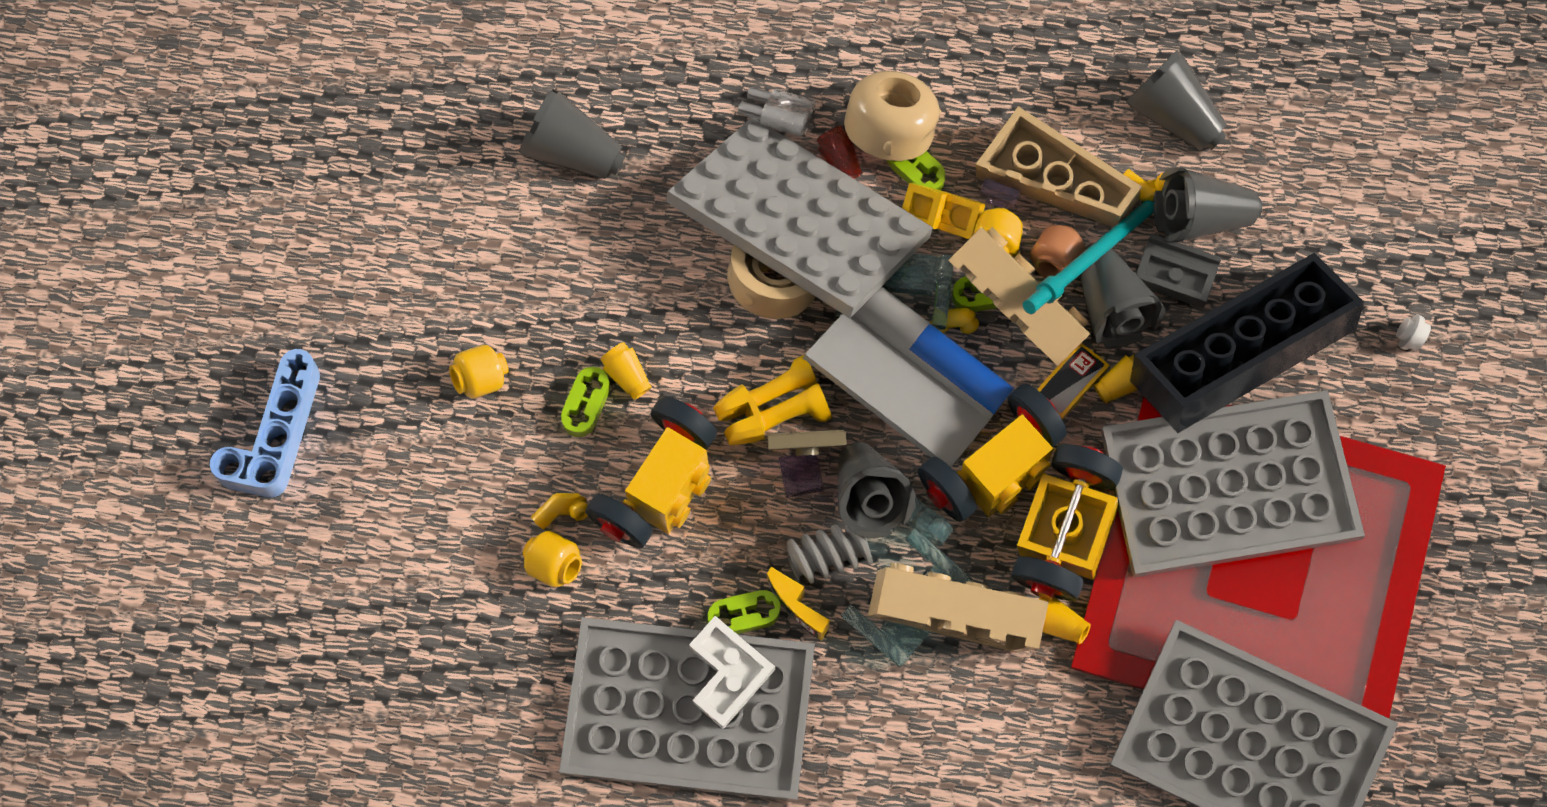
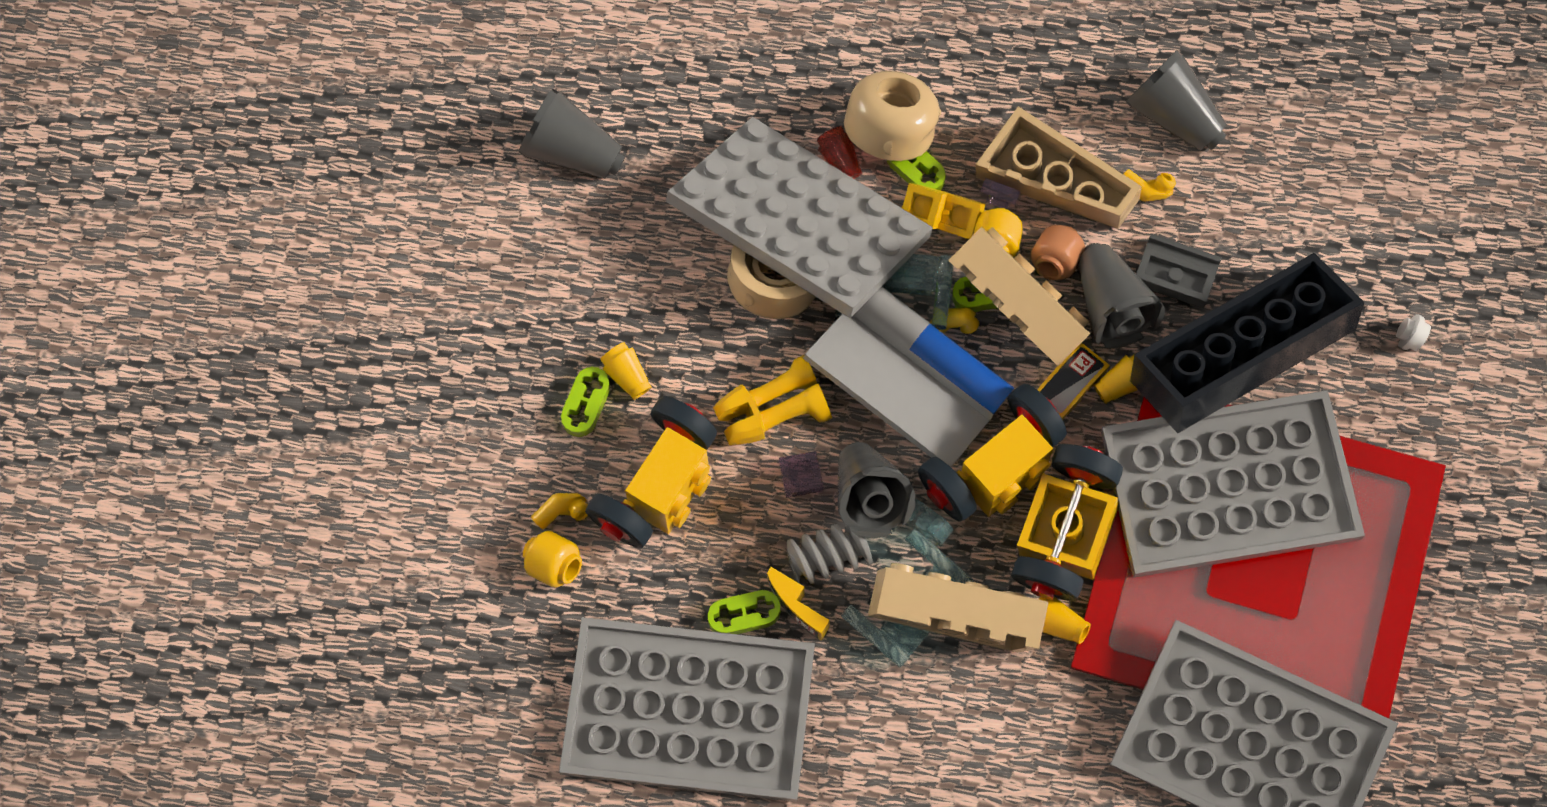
light blue beam [210,349,320,498] -> none
yellow head [449,344,508,399] -> none
white plate [689,616,775,729] -> none
clear piece [738,87,817,137] -> none
dark tan plate [768,430,847,456] -> none
teal bar [1022,200,1154,314] -> none
dark grey cone [1153,167,1262,242] -> none

